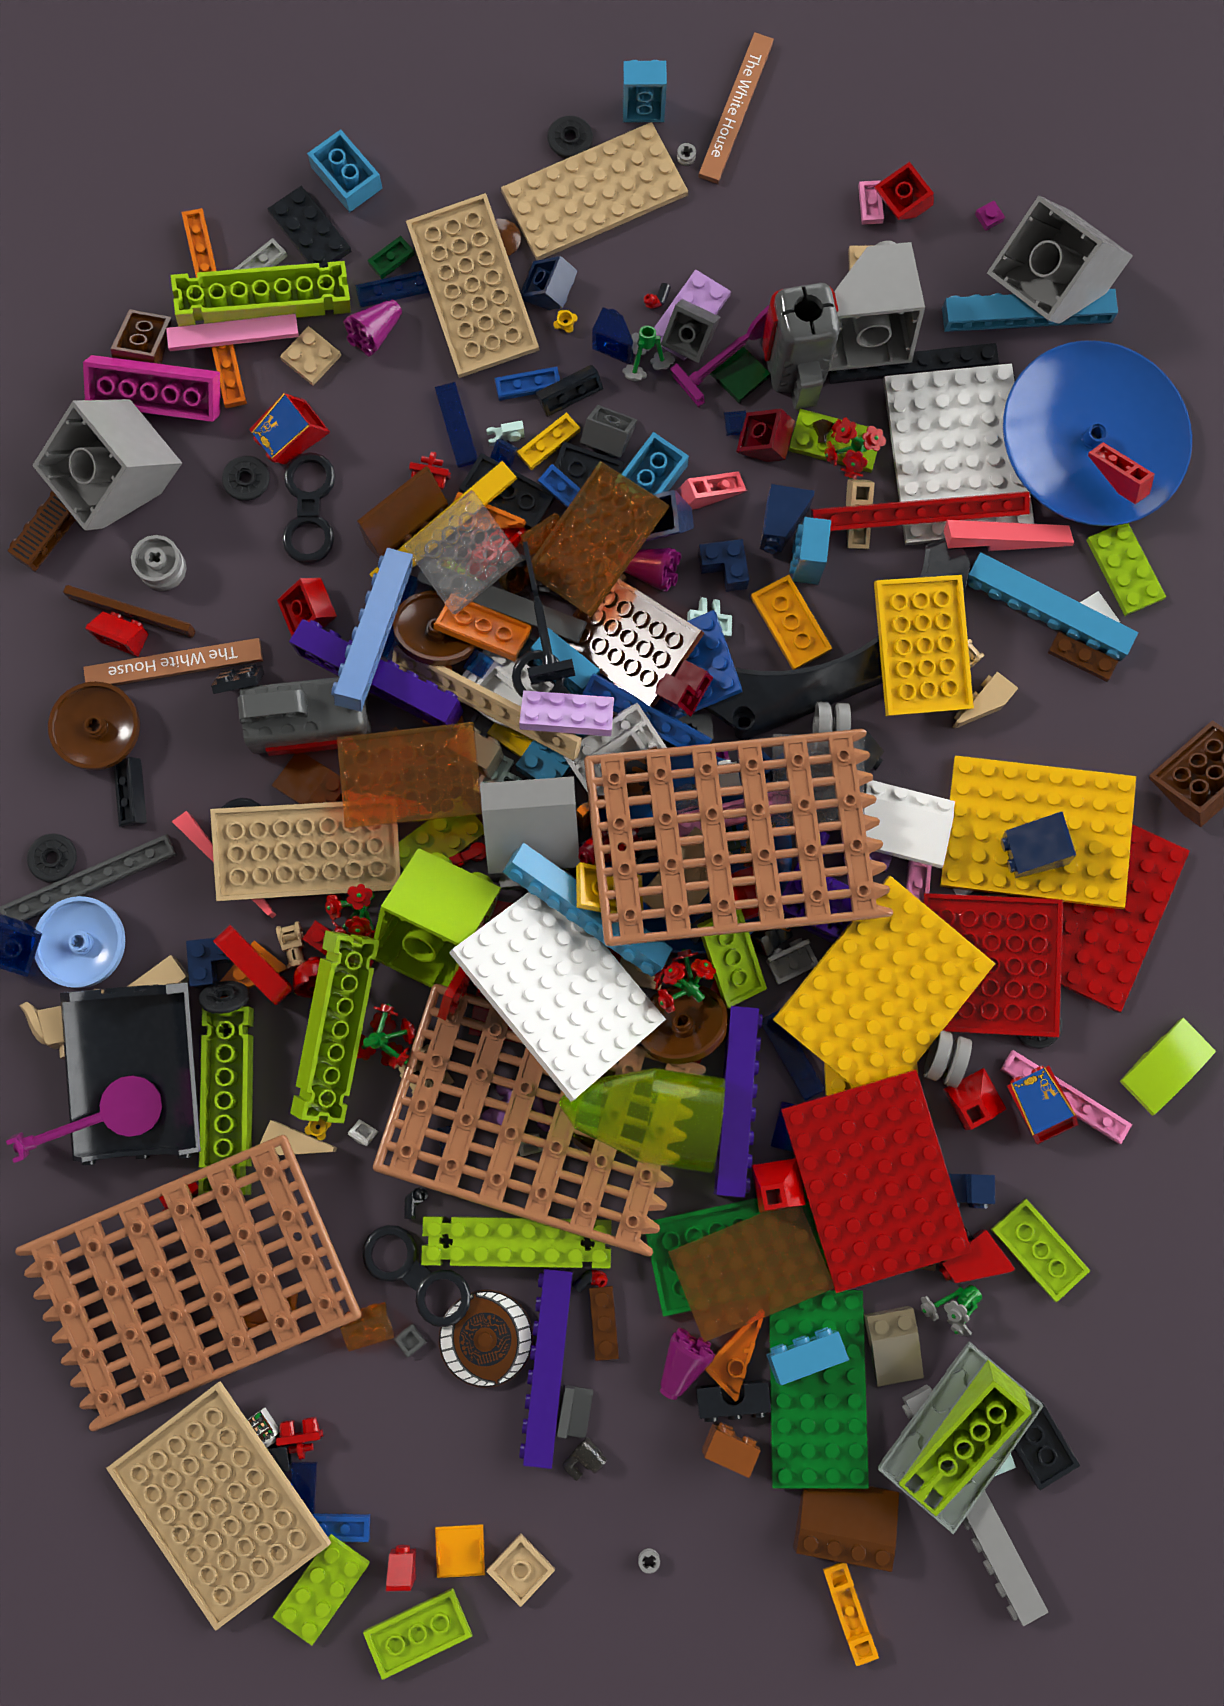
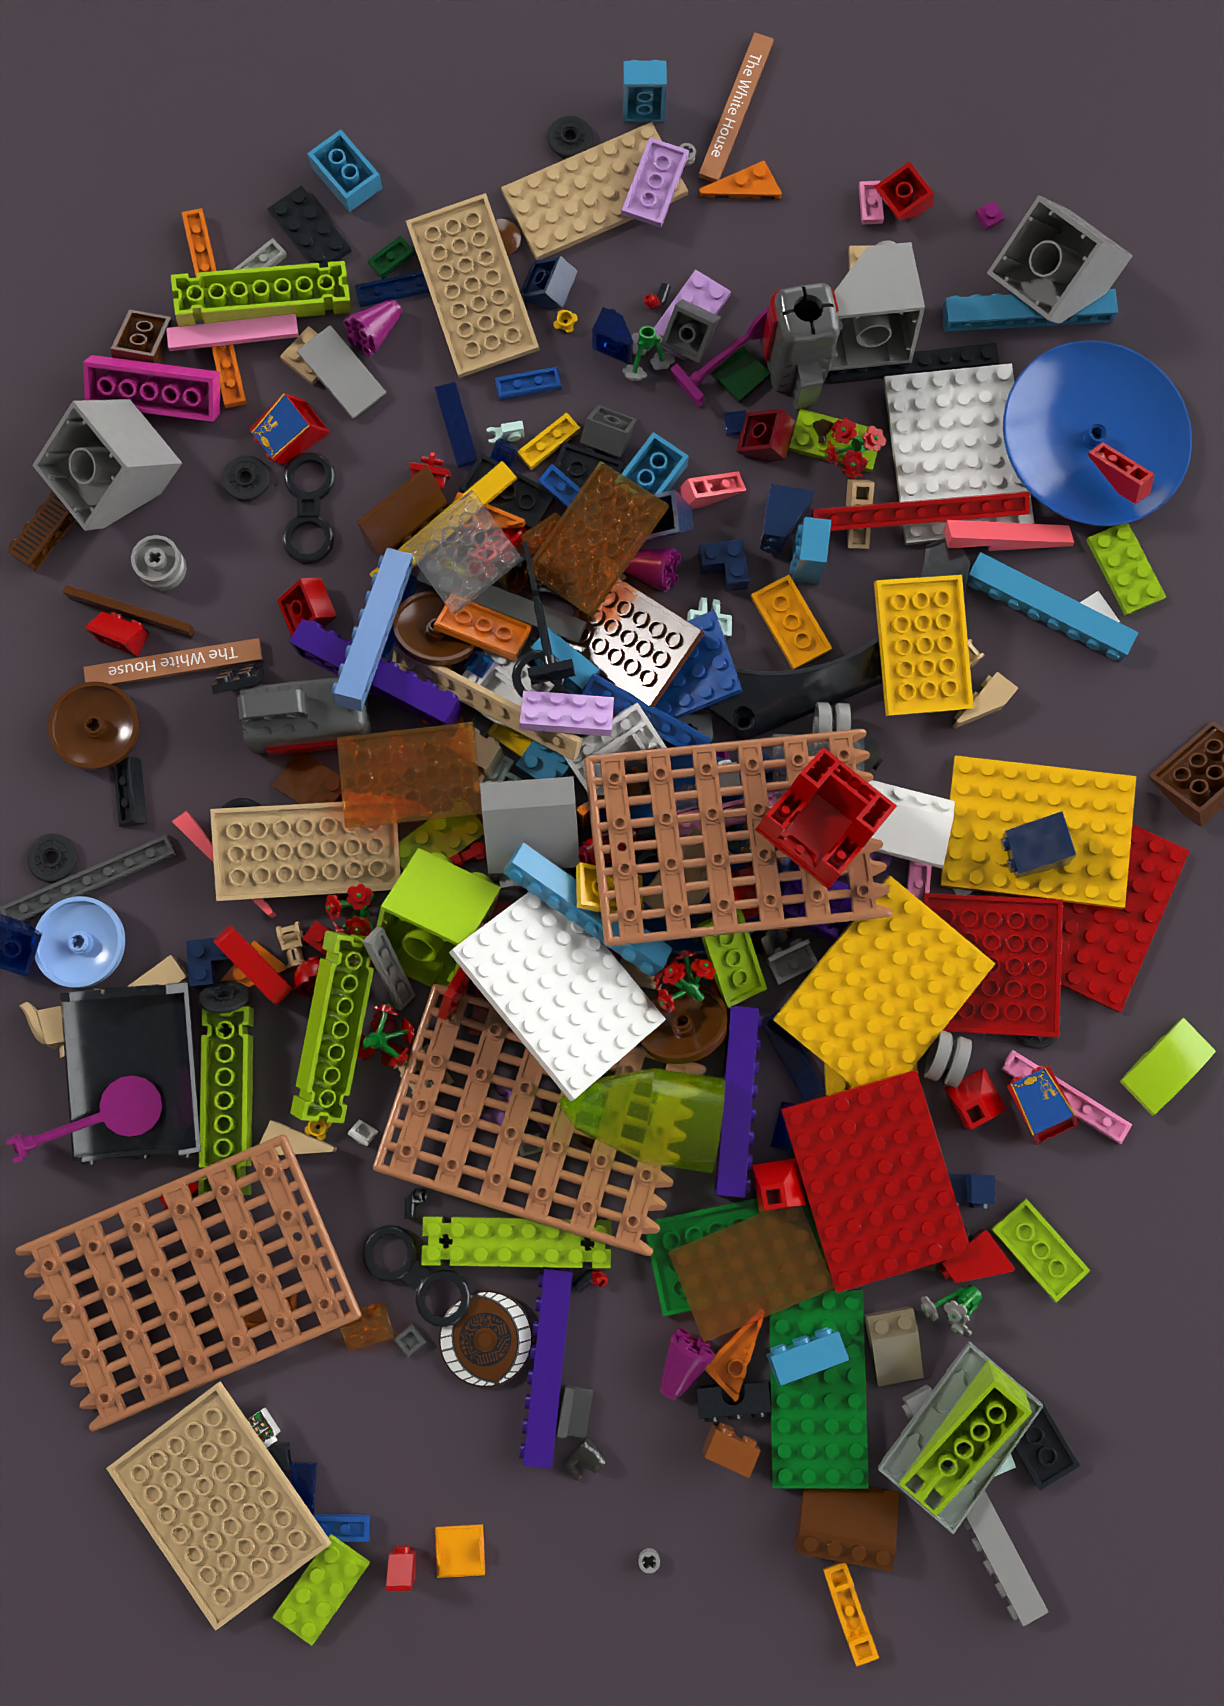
red hips [276,1417,323,1460] -> none
lime plate [363,1588,472,1680] -> none
tan plate [486,1533,555,1607] -> none
black slope [536,365,603,417] -> none
reddish brown plate [589,1286,619,1361] -> none
dark red brick [655,660,713,717] -> none
reddish brown plate [1048,632,1118,682] -> none
none -> light grey tile [297,325,386,420]
none -> light grey tile [362,926,416,1010]
none -> lavender plate [621,137,689,228]
none -> orange wing [698,161,782,199]
none -> red slope [755,747,897,890]

